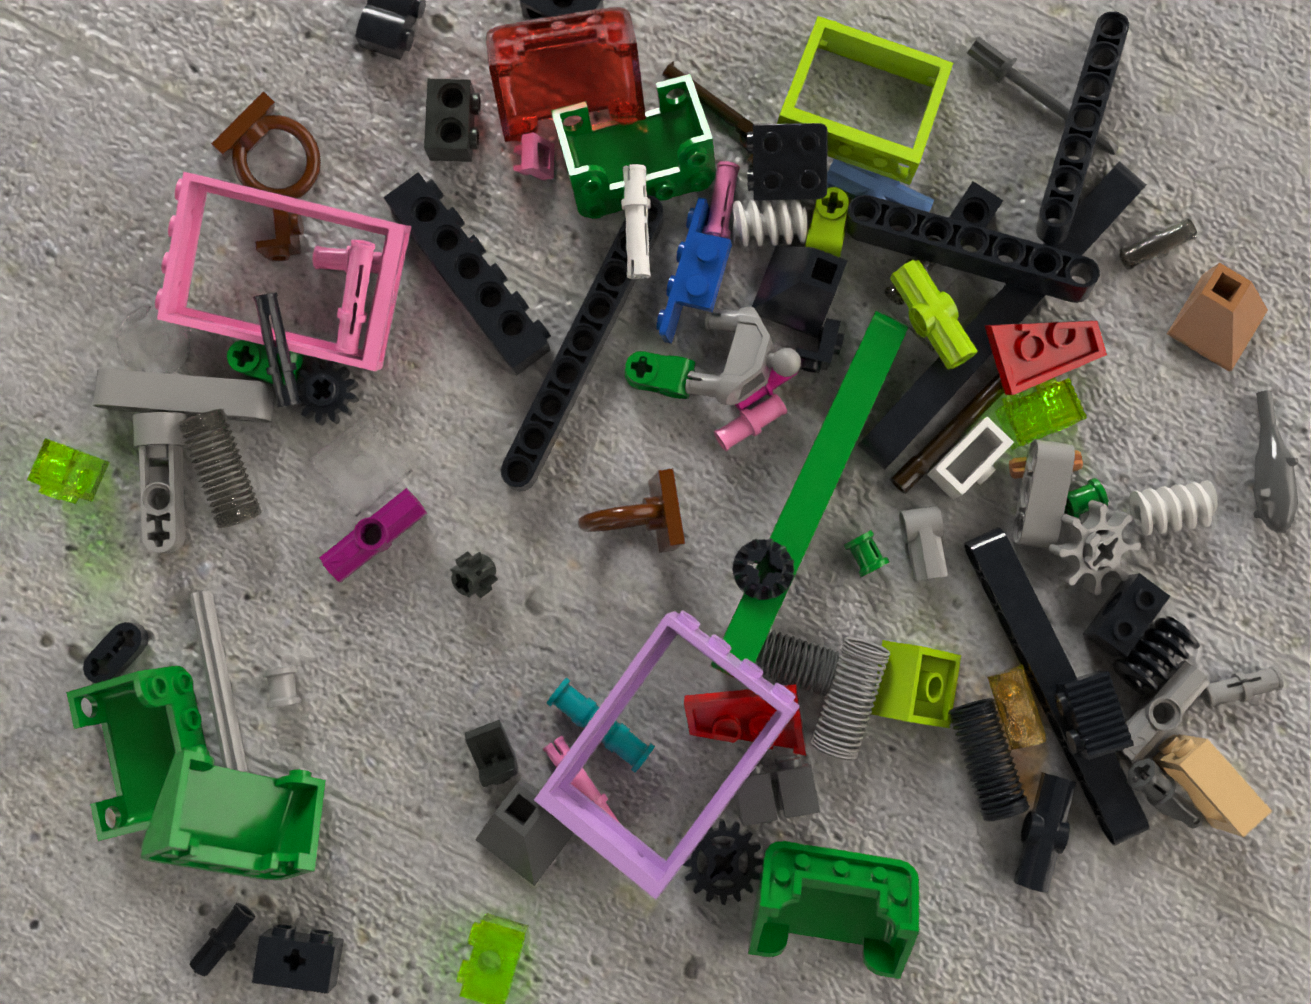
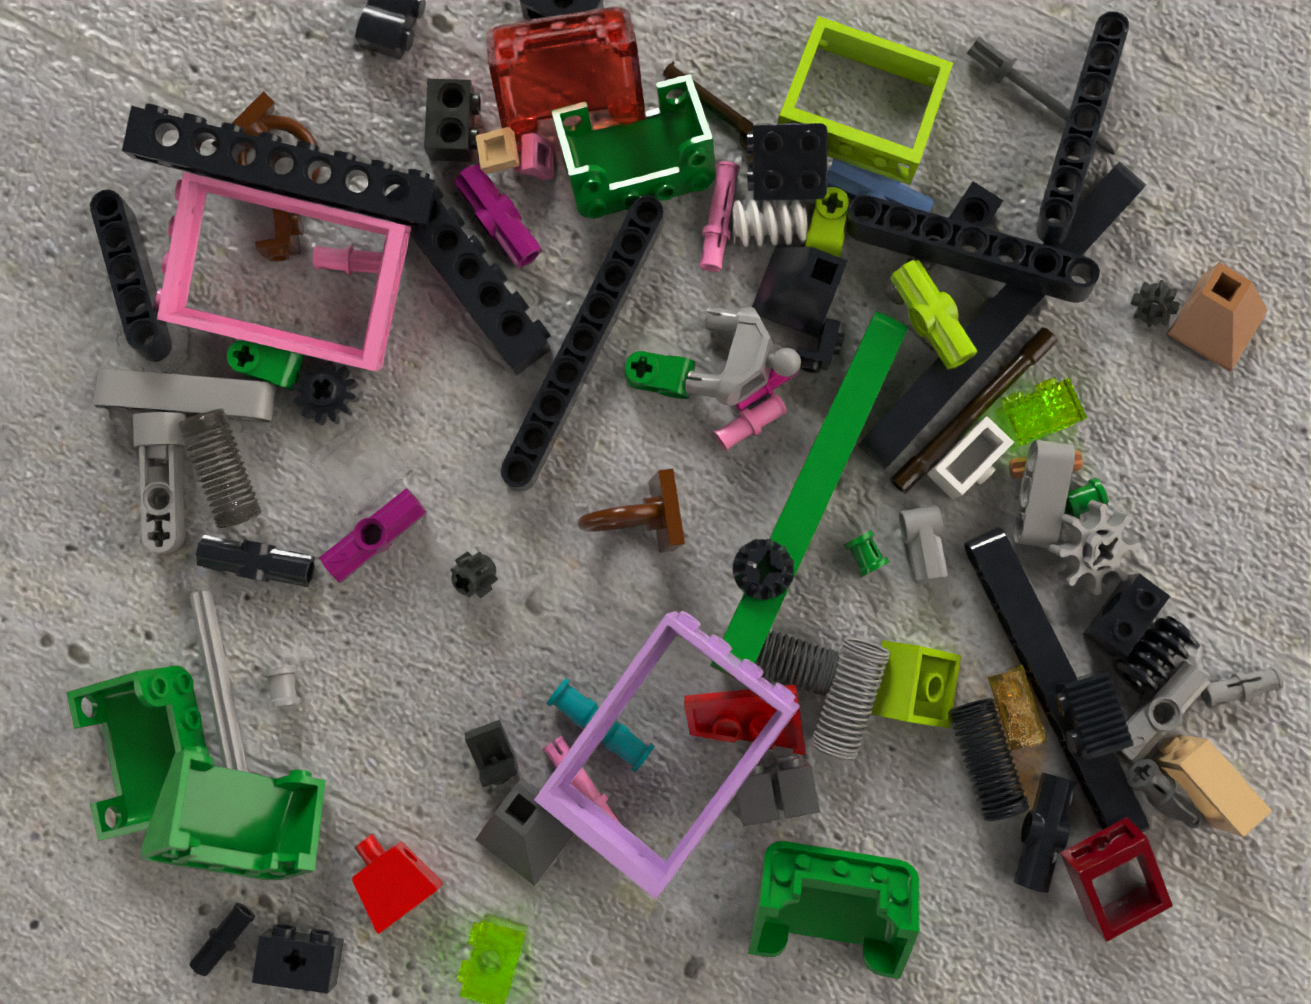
clear neon green brick [27,438,110,504] -> none
black beam [83,622,149,683] -> none
black pin [253,293,301,407] -> none
bright pink pin [335,239,375,354] -> none
white pin [621,164,651,279] -> none
blue bracket [656,197,732,344] -> none
black gear [683,819,763,905] -> none
wing [984,320,1107,395] -> none
clear smoke pin [1119,218,1197,271] -> none
white piece [1129,480,1218,536] -> none
dark grey piece [1253,390,1298,533] -> none
none -> black beam [90,189,172,362]
none -> black brick [122,103,437,230]
none -> black piece [196,535,315,587]
none -> red torso [352,834,443,934]
none -> magenta piece [454,164,542,269]
none -> tan tile [476,126,520,174]
none -> dark red window [1060,817,1173,942]
none -> pearl dark grey gear [1130,280,1180,327]

